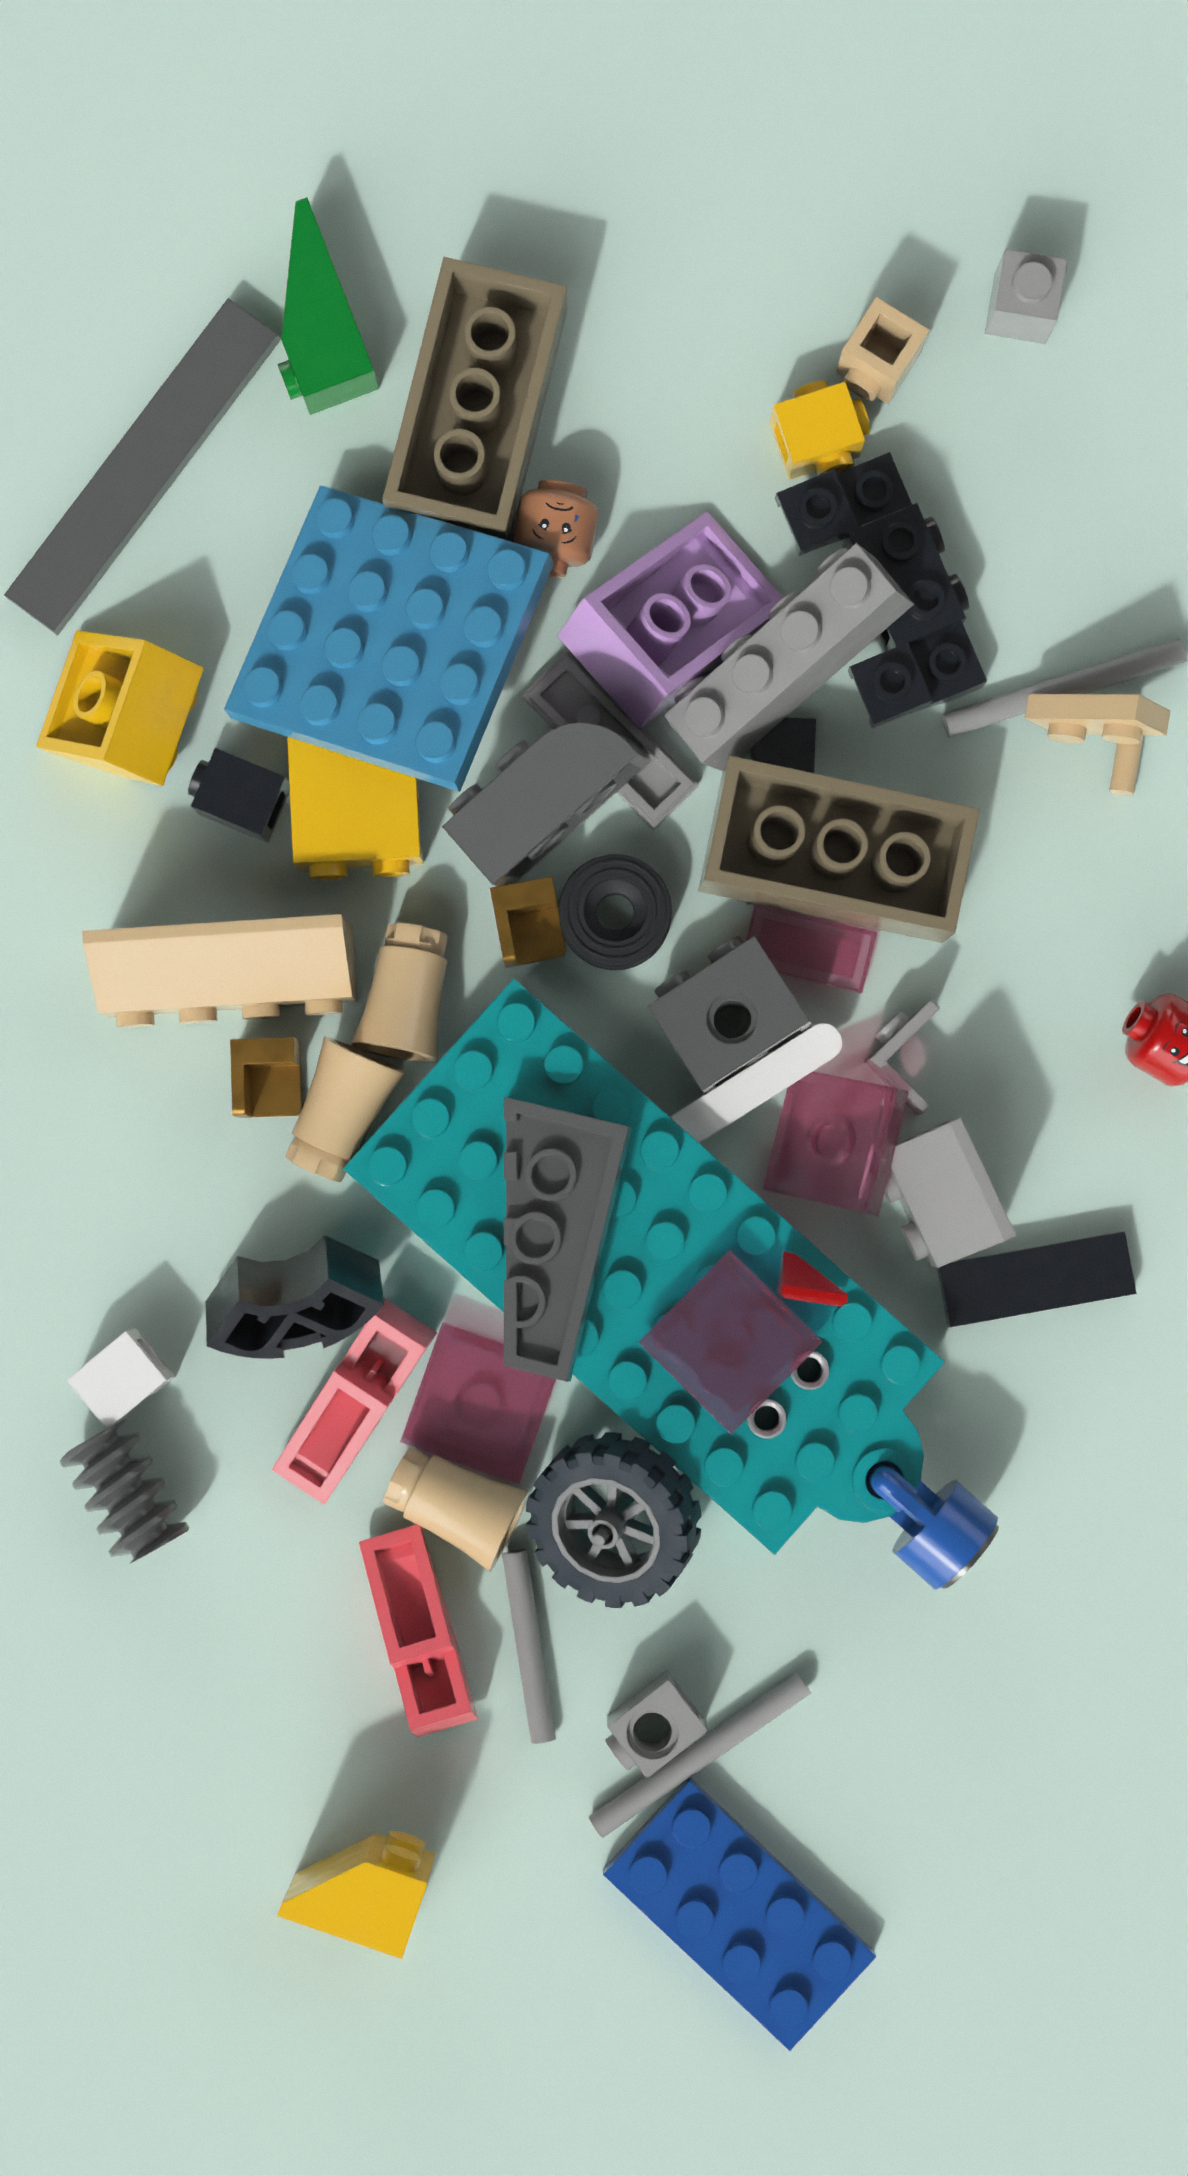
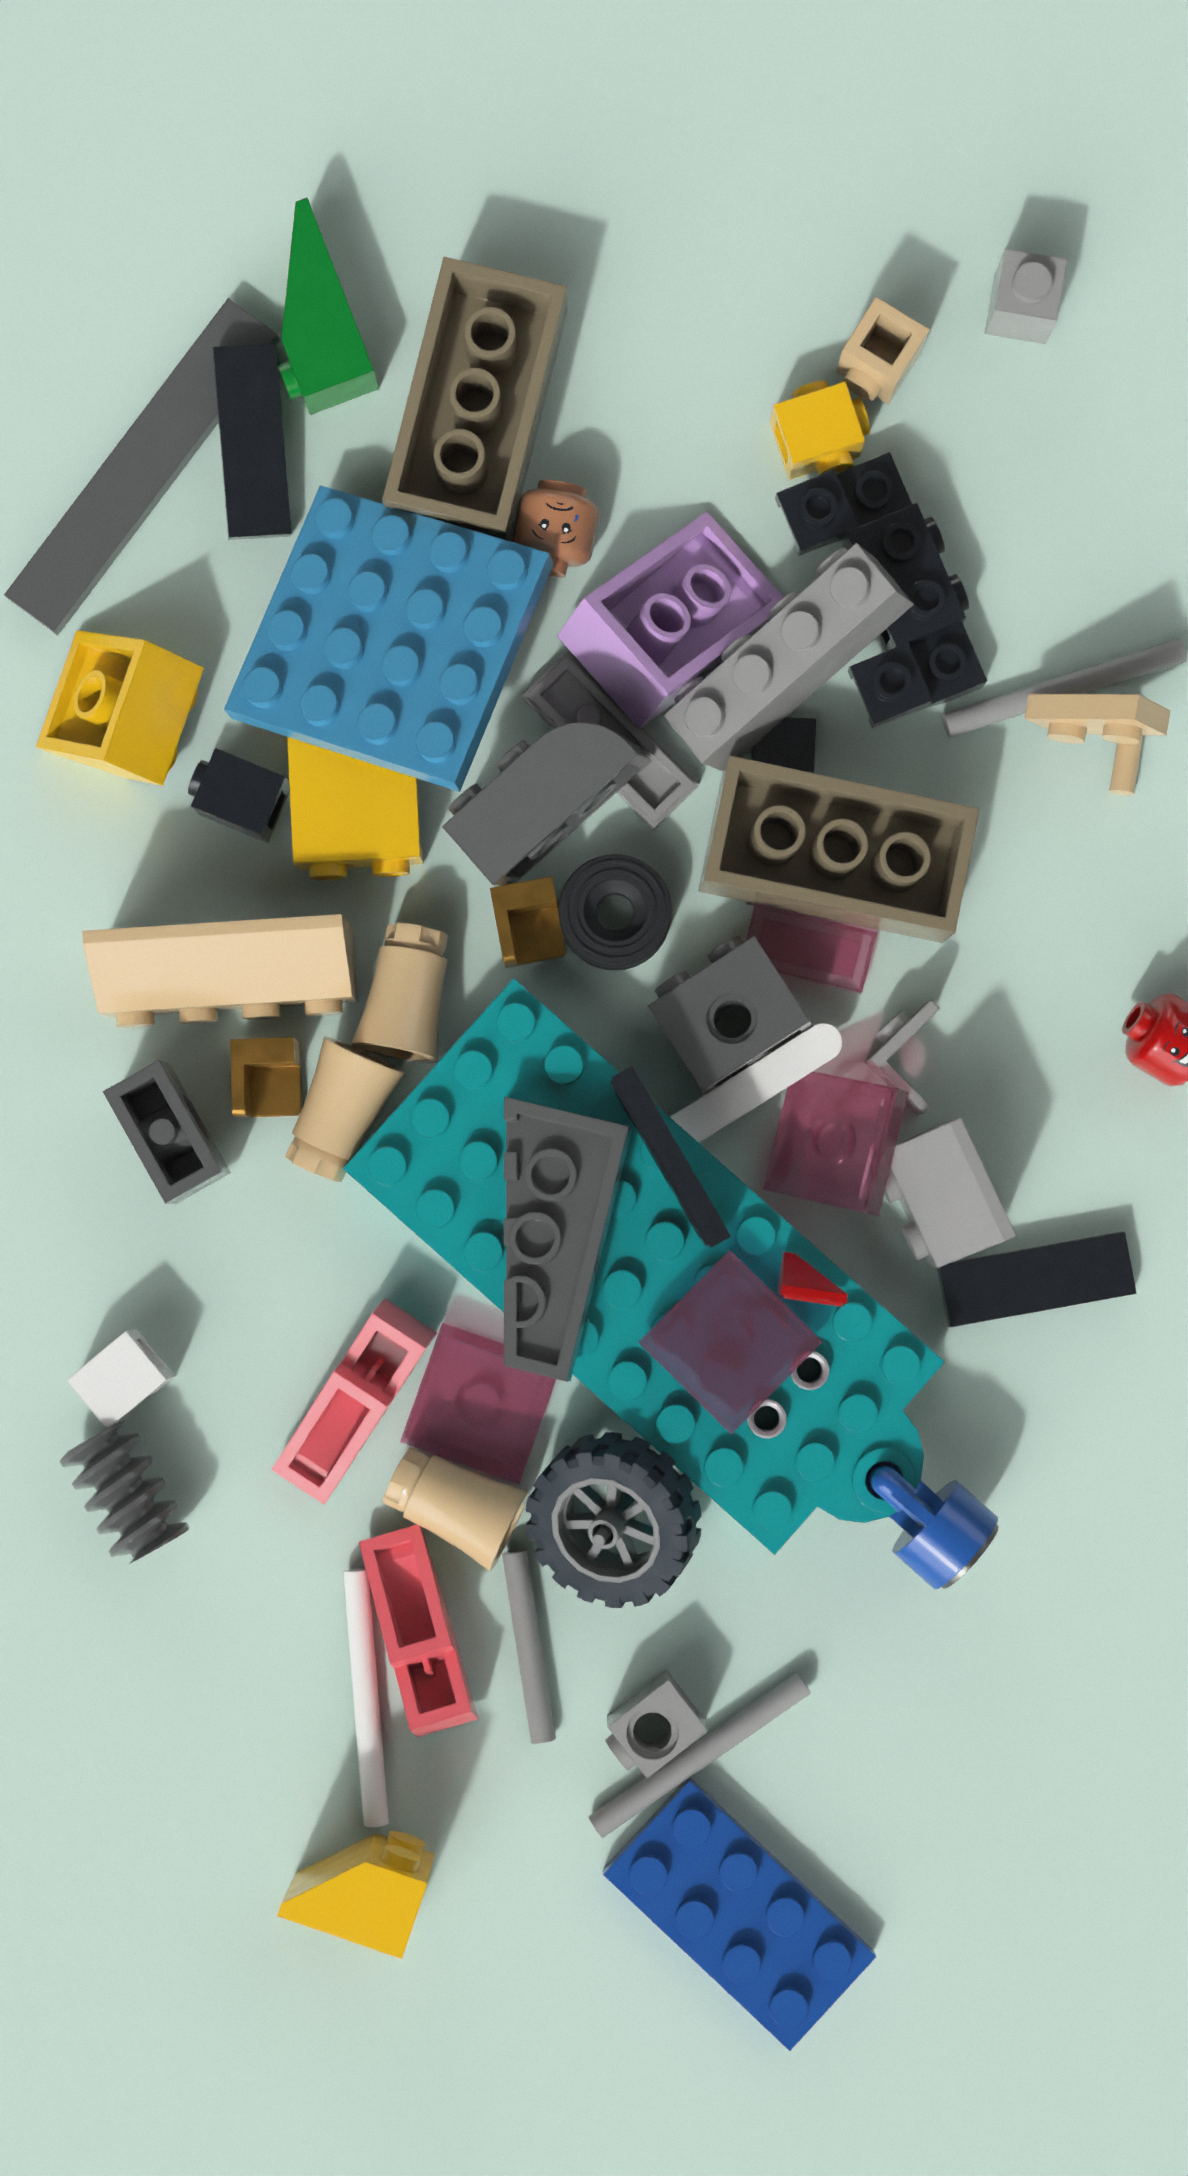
black brick [205,1235,384,1359] -> none
none -> dark grey brick [103,1060,231,1204]
none -> black tile [213,344,291,540]
none -> white bar [343,1568,389,1827]
none -> black tile [610,1065,731,1248]

